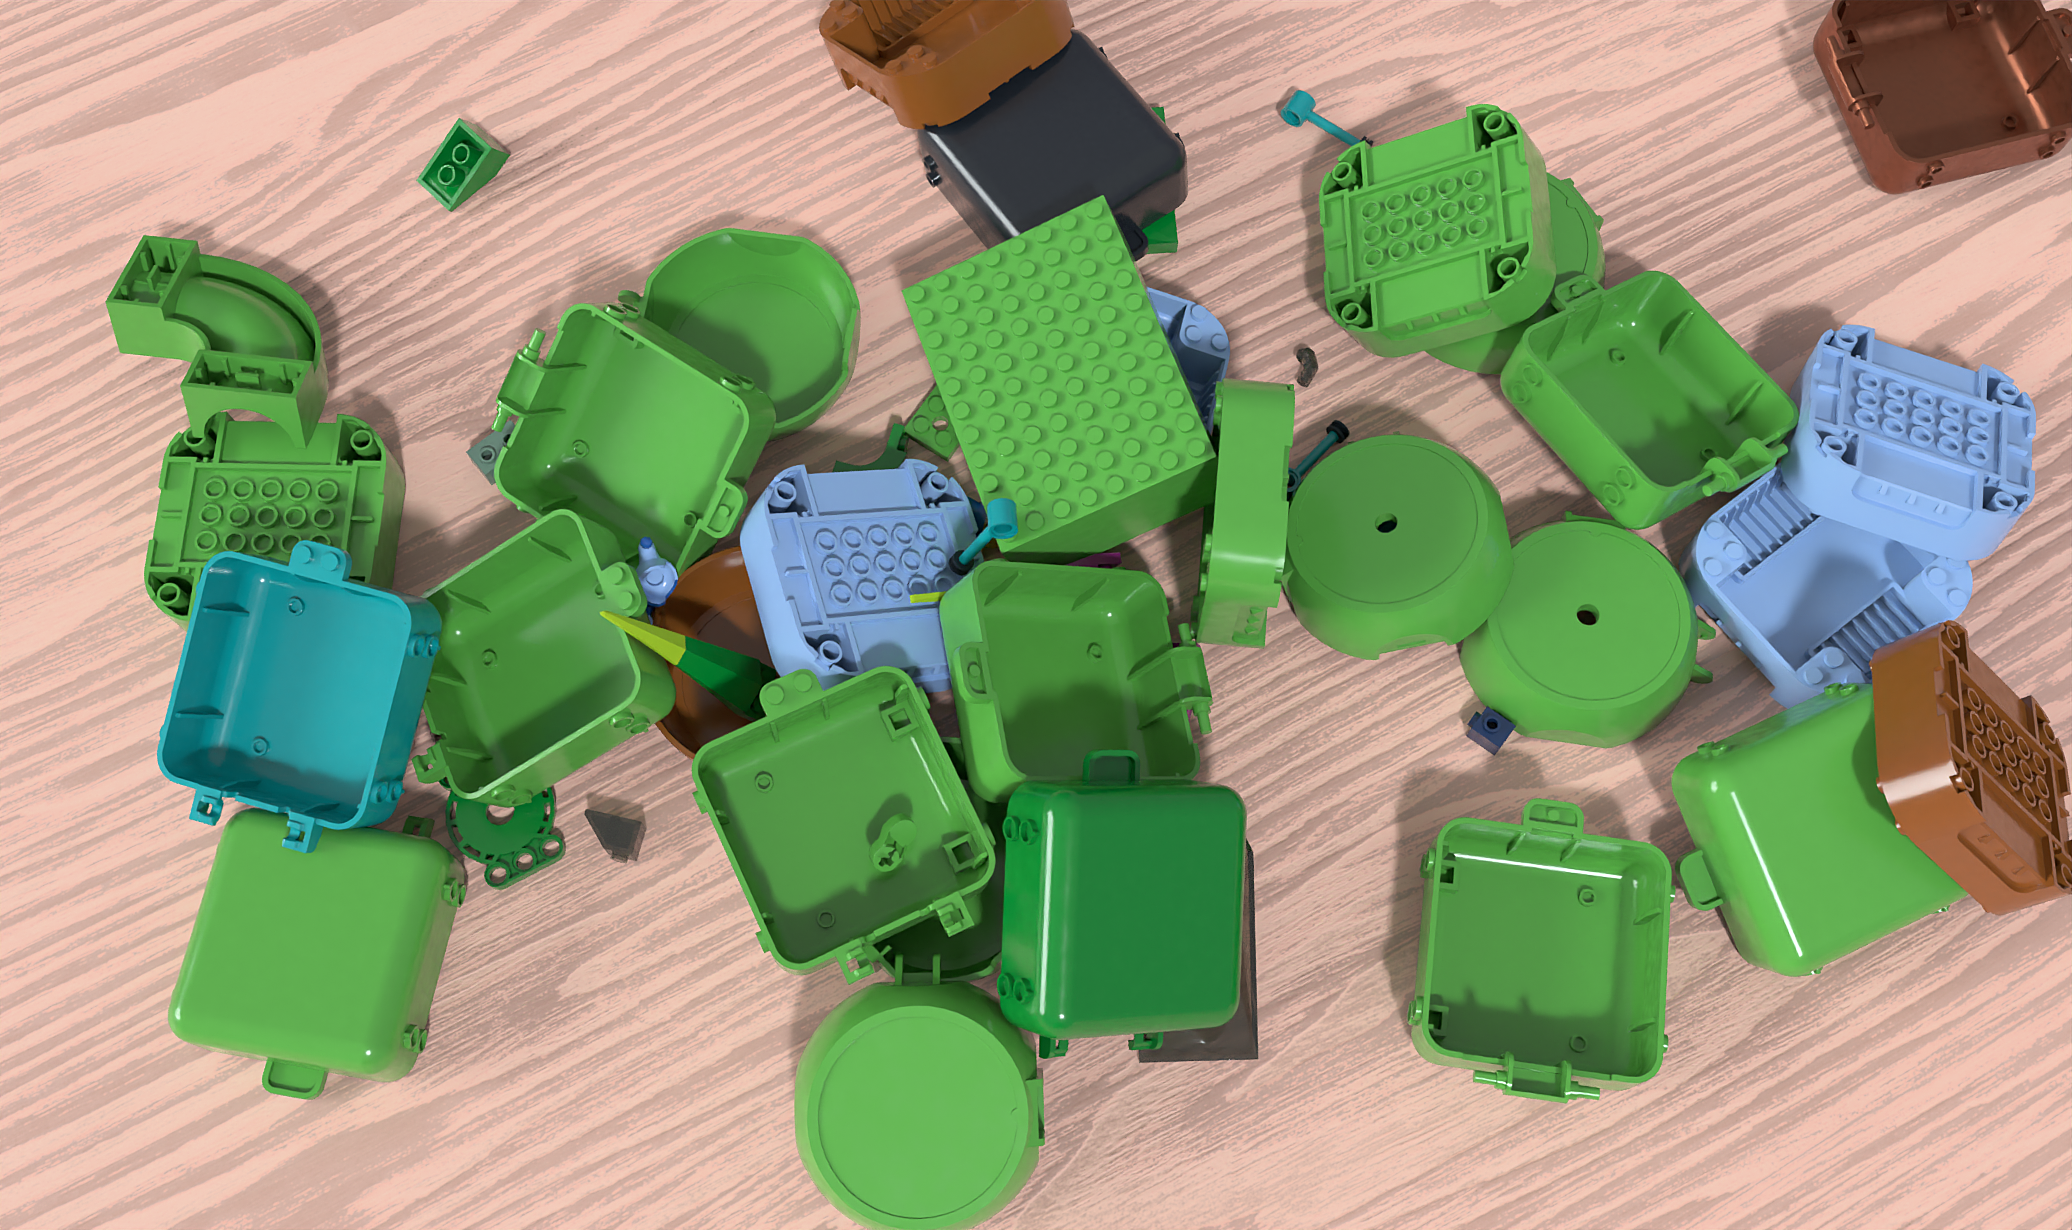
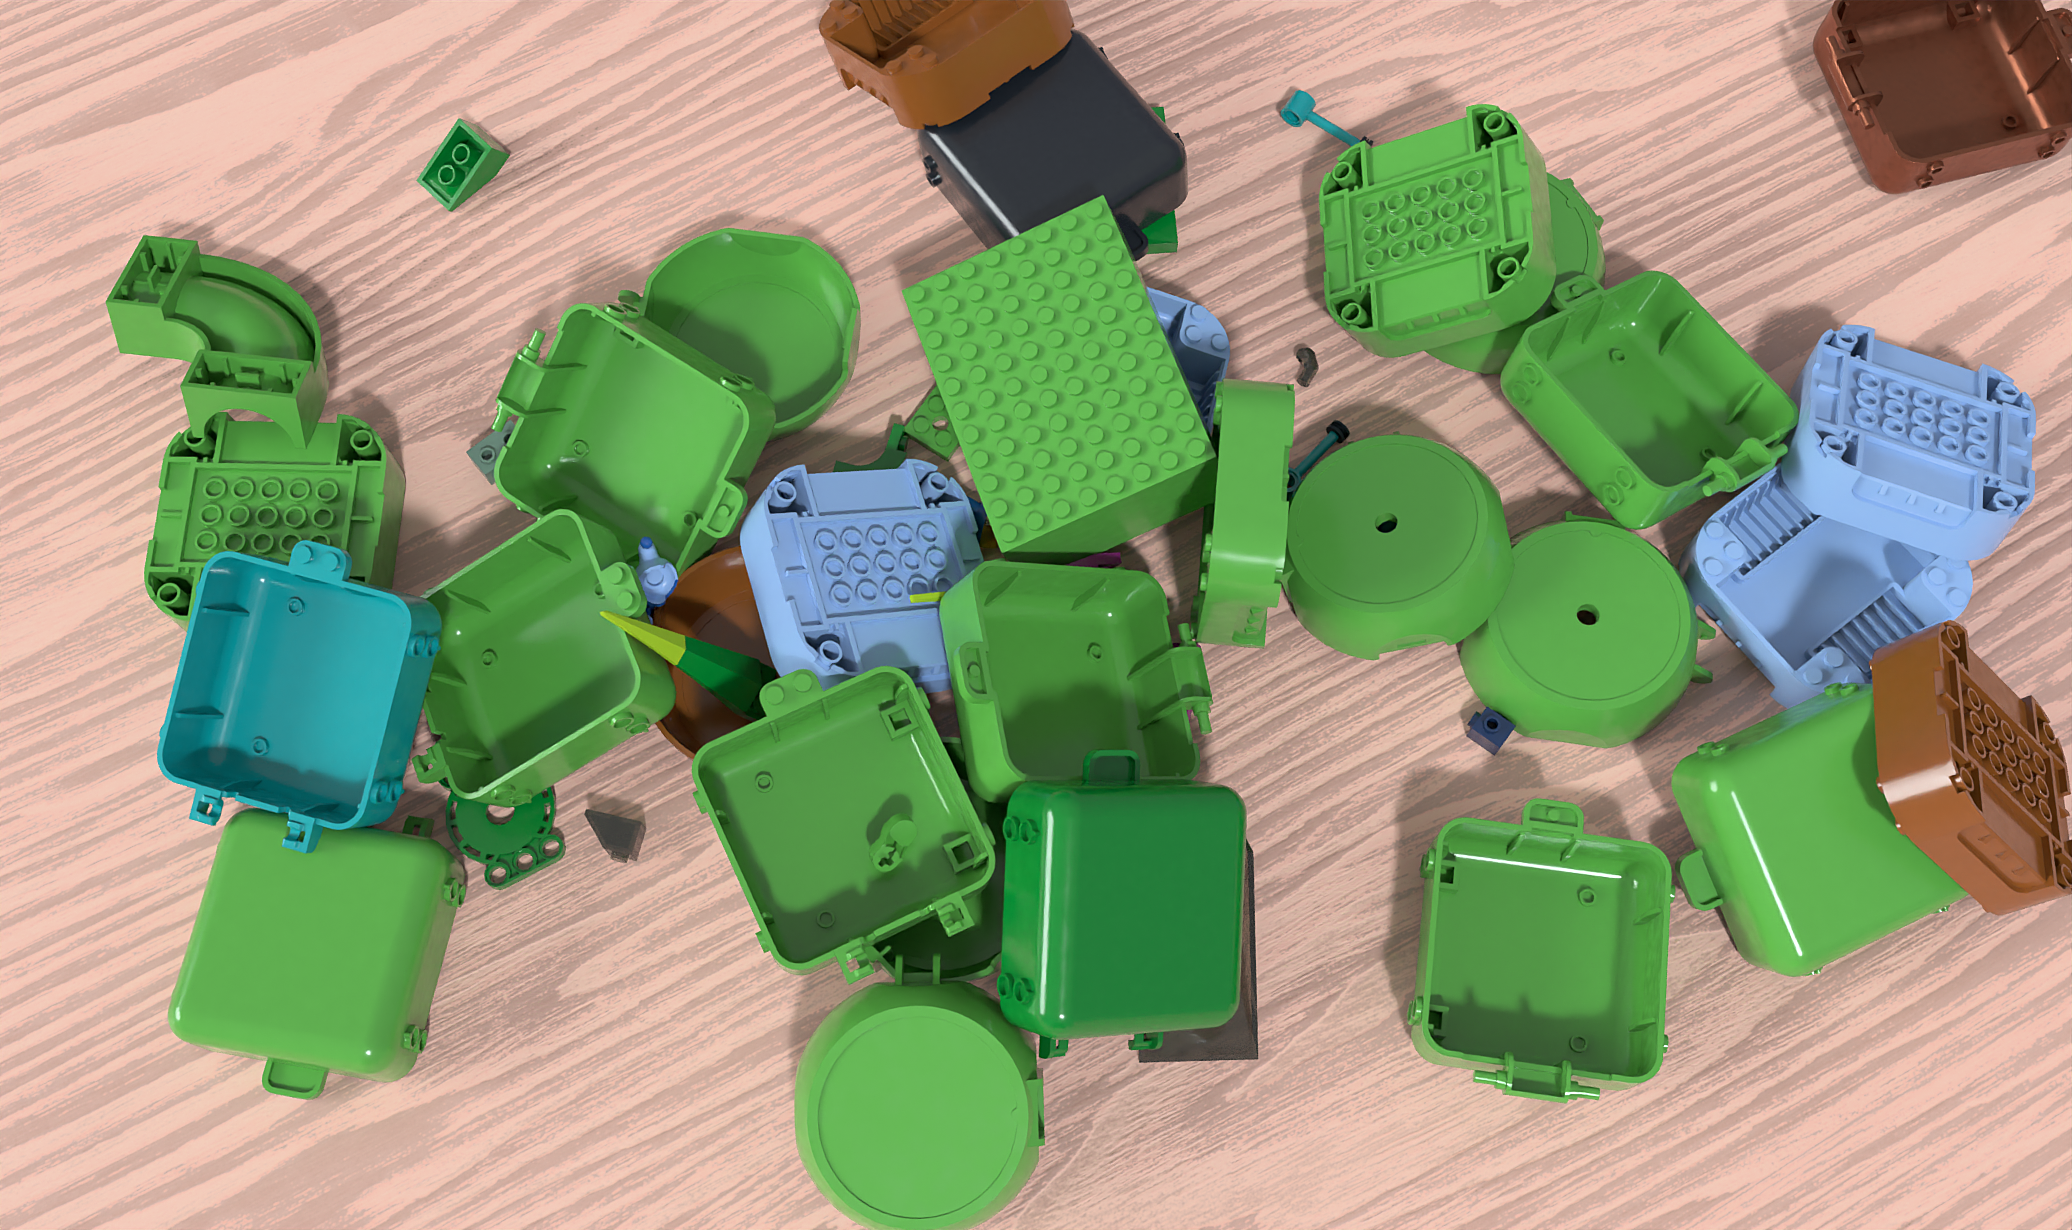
teal piece [949,498,1018,576] -> none

